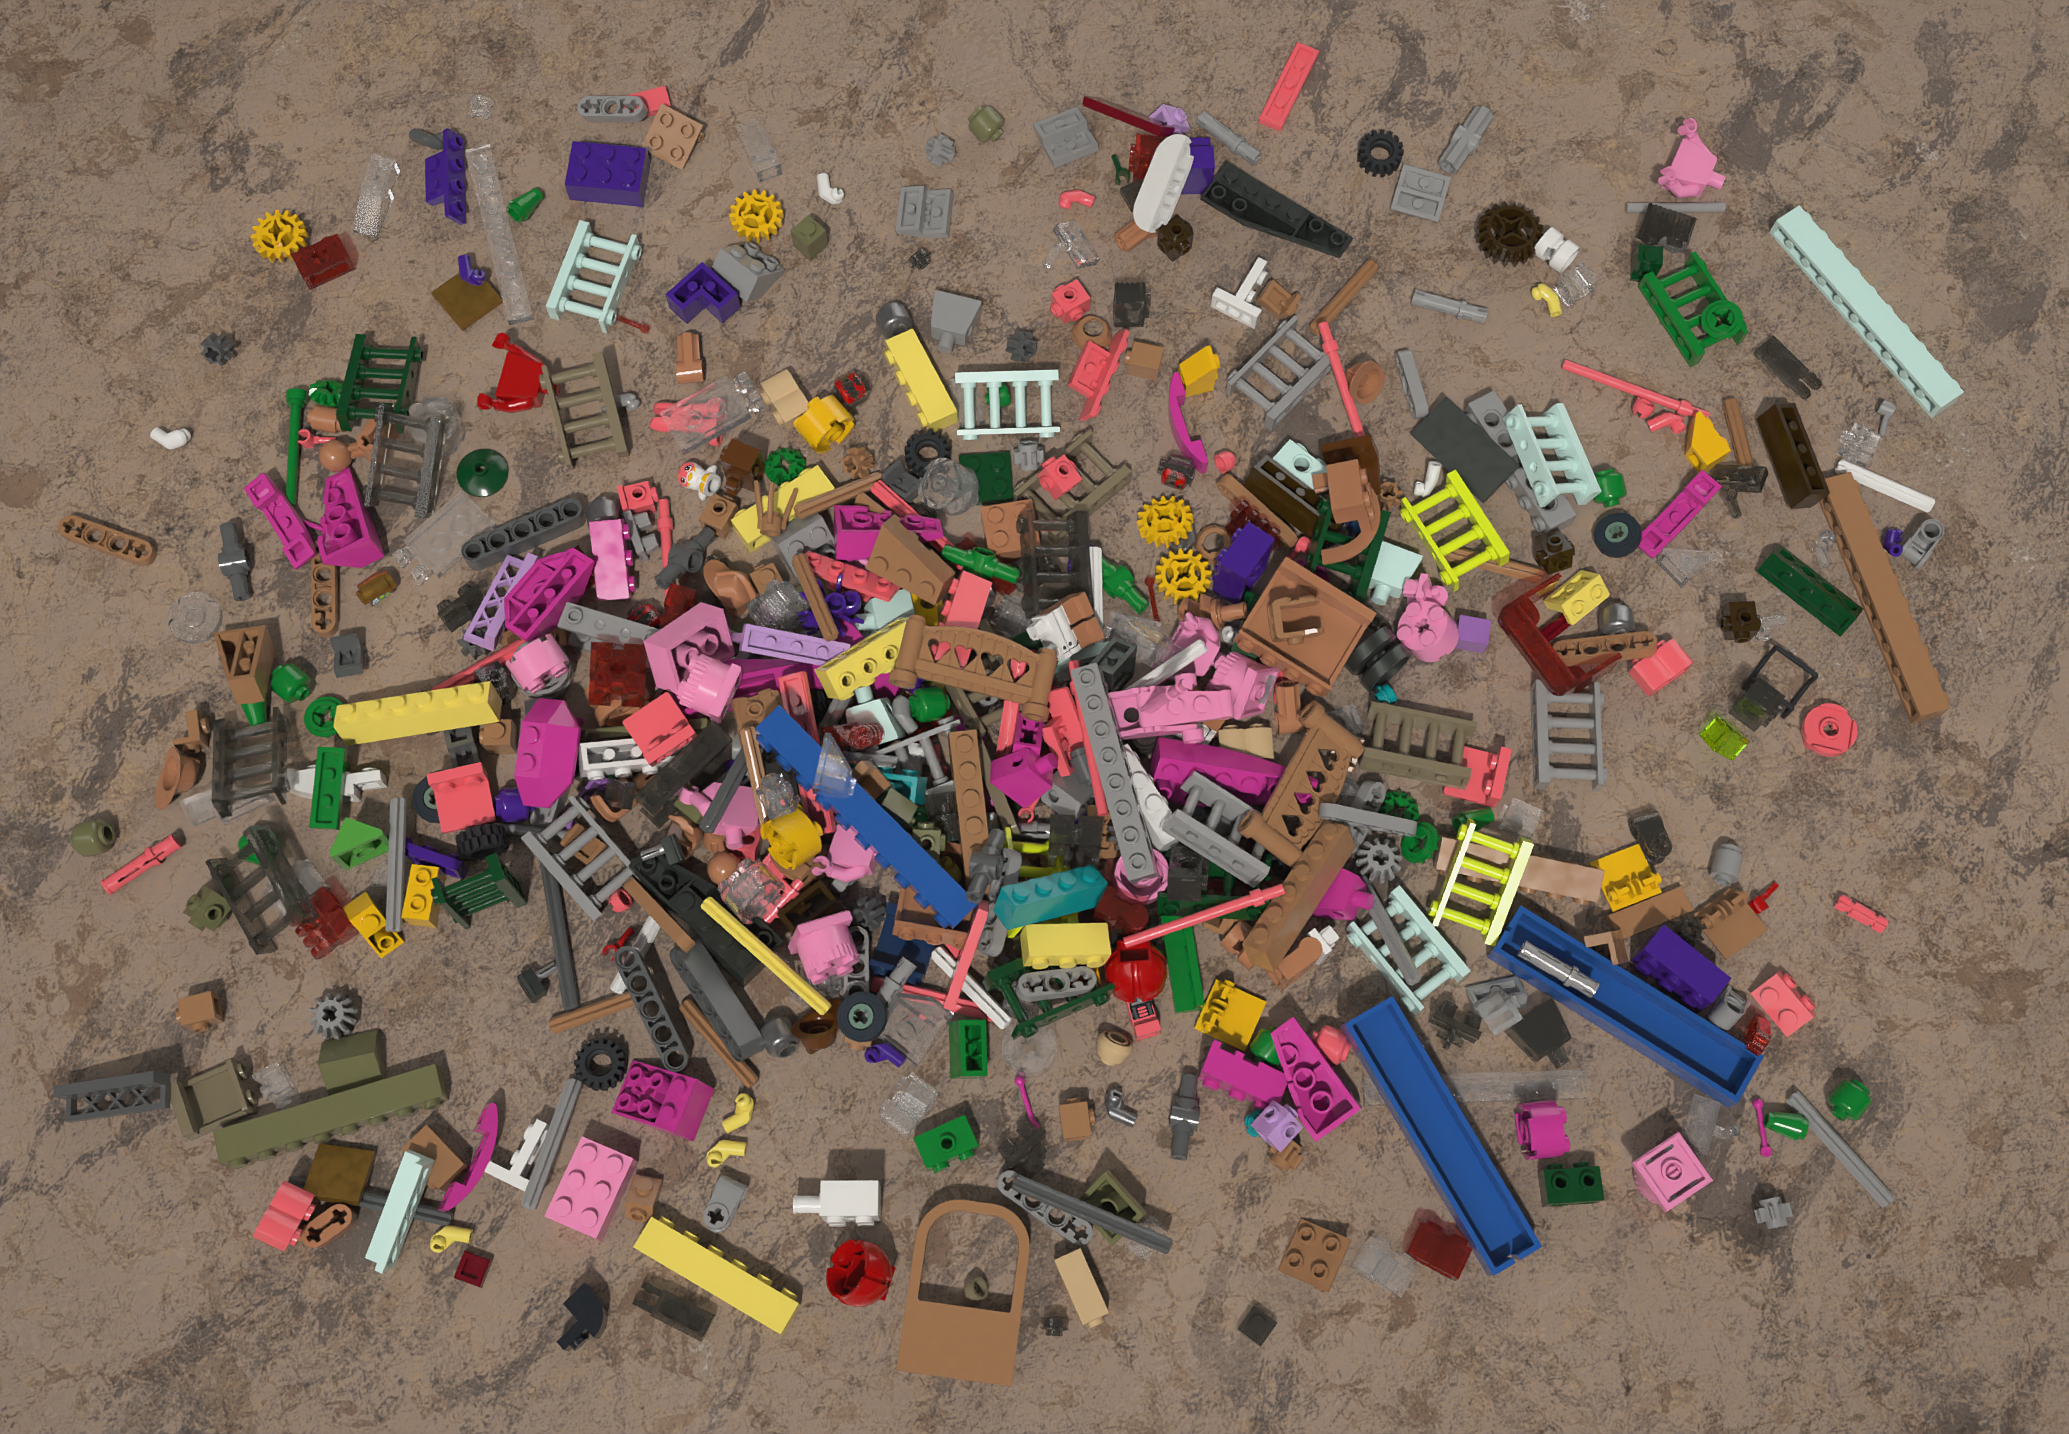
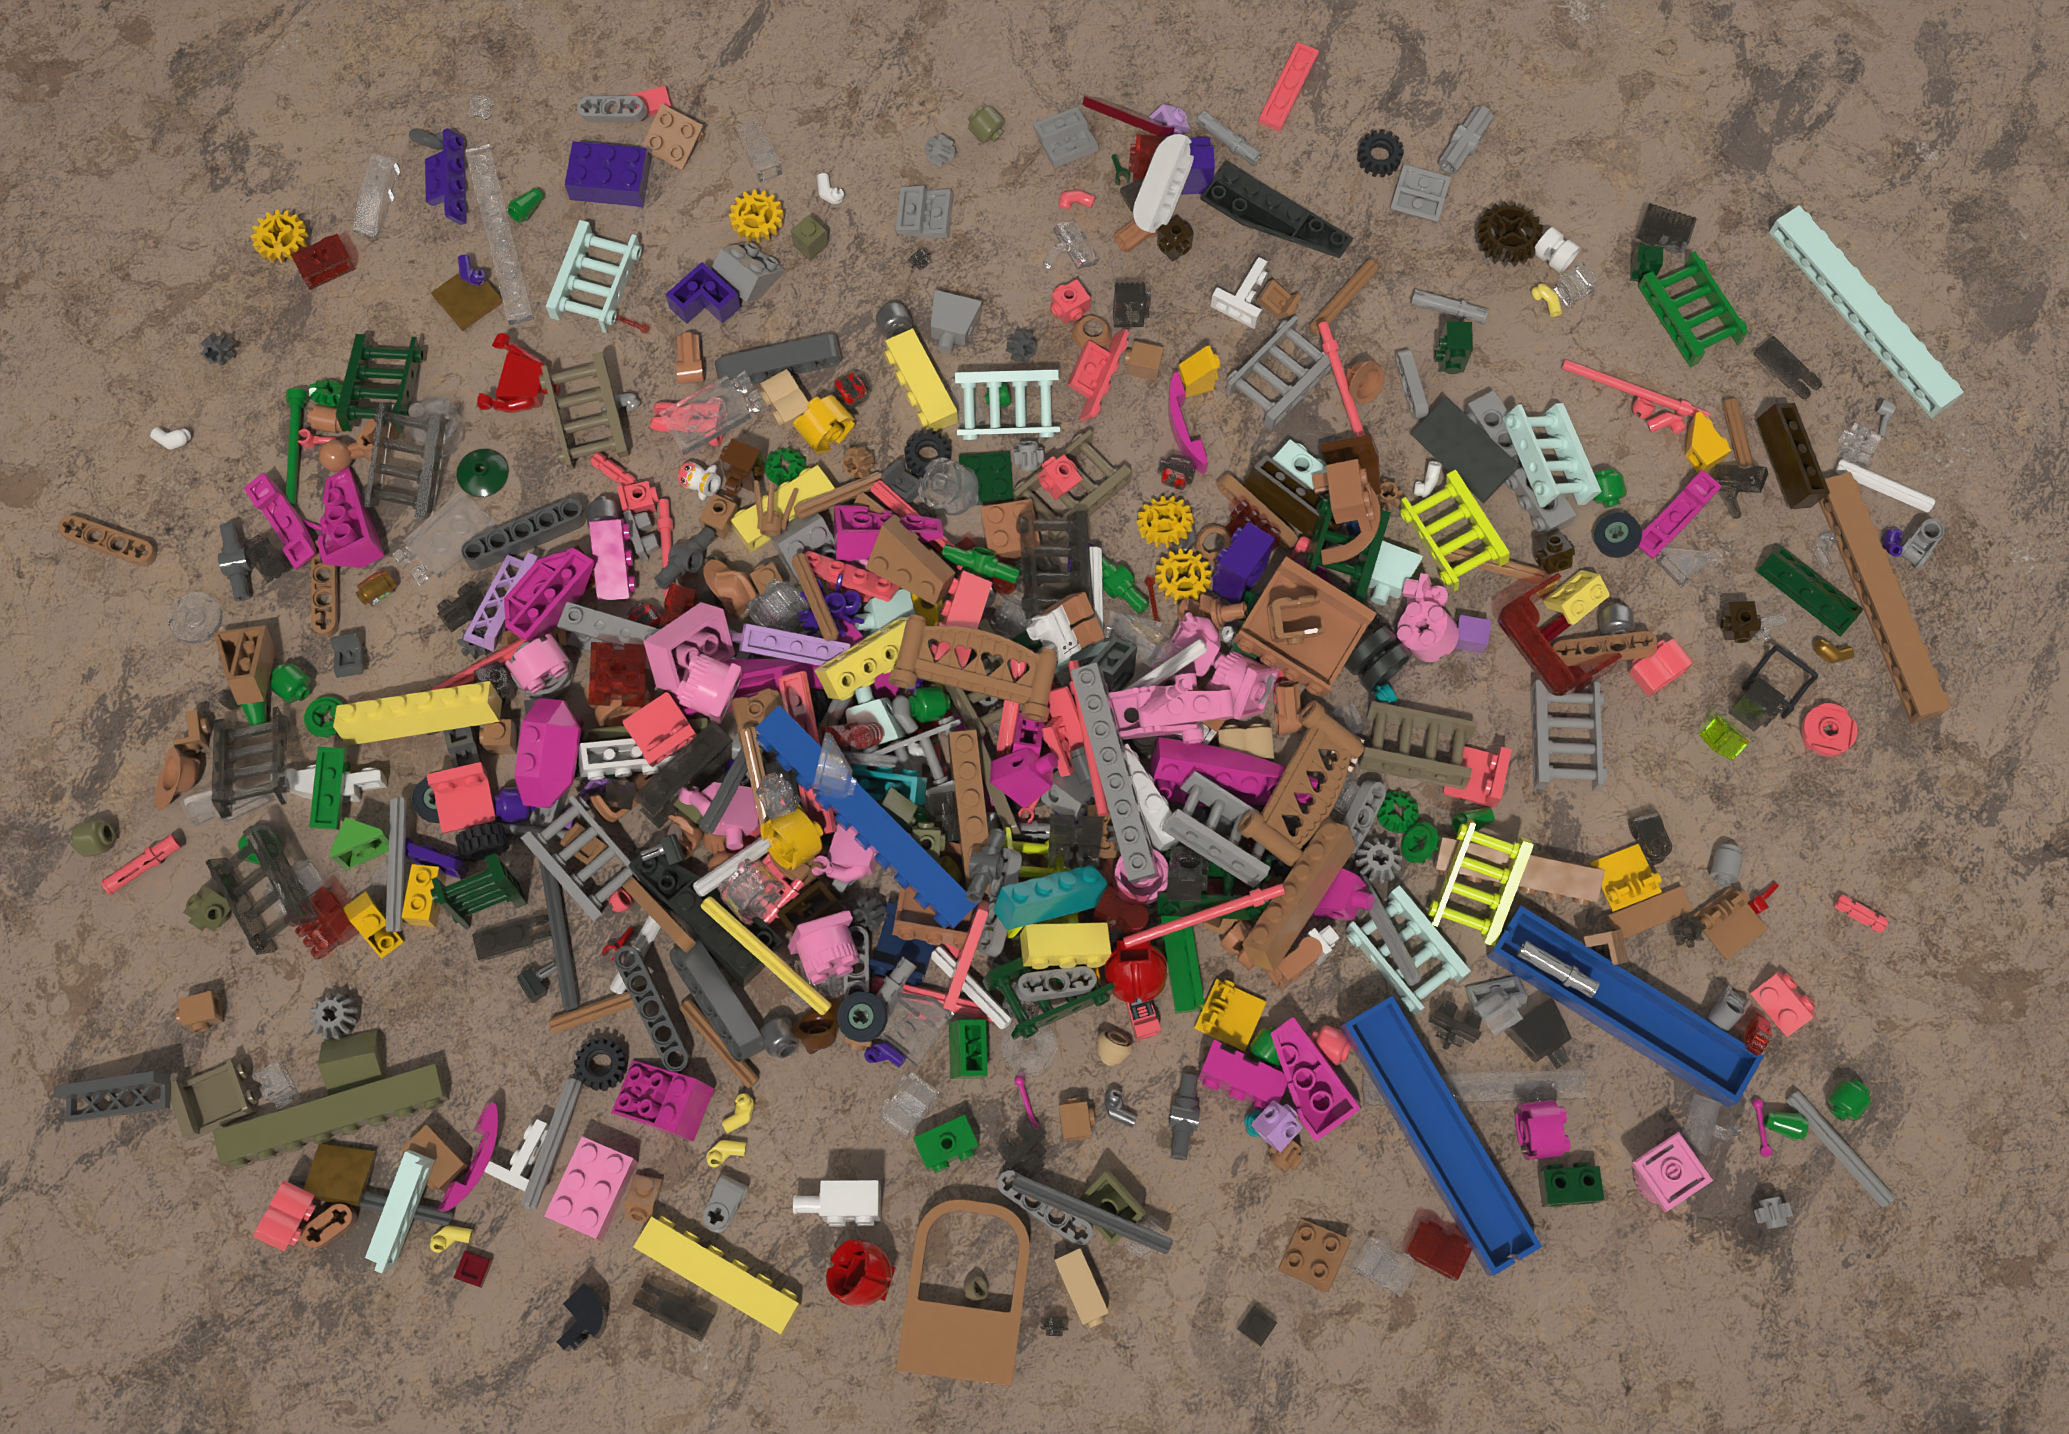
medium nougat panel [849,760,891,801] -> none
coral hinge [1214,451,1236,474] -> none
light grey beam [1318,803,1418,837] -> none
clear brick [1497,797,1543,839] -> none
light grey bar [1625,202,1726,213] -> none
dark purple brick [1630,925,1731,1014] -> none
bright pink torso [1658,118,1726,198] -> none
green gear [1701,300,1743,341] -> none
none -> clear smoke plate [218,689,241,712]
none -> clear smoke hips [244,535,291,583]
none -> clear smoke hinge [472,914,552,962]
none -> coral axle [590,452,636,487]
none -> white axle [693,837,771,896]
none -> dark grey beam [715,334,841,389]
none -> dark green brick [1434,321,1473,374]
none -> pearl gold arm [1814,638,1854,664]

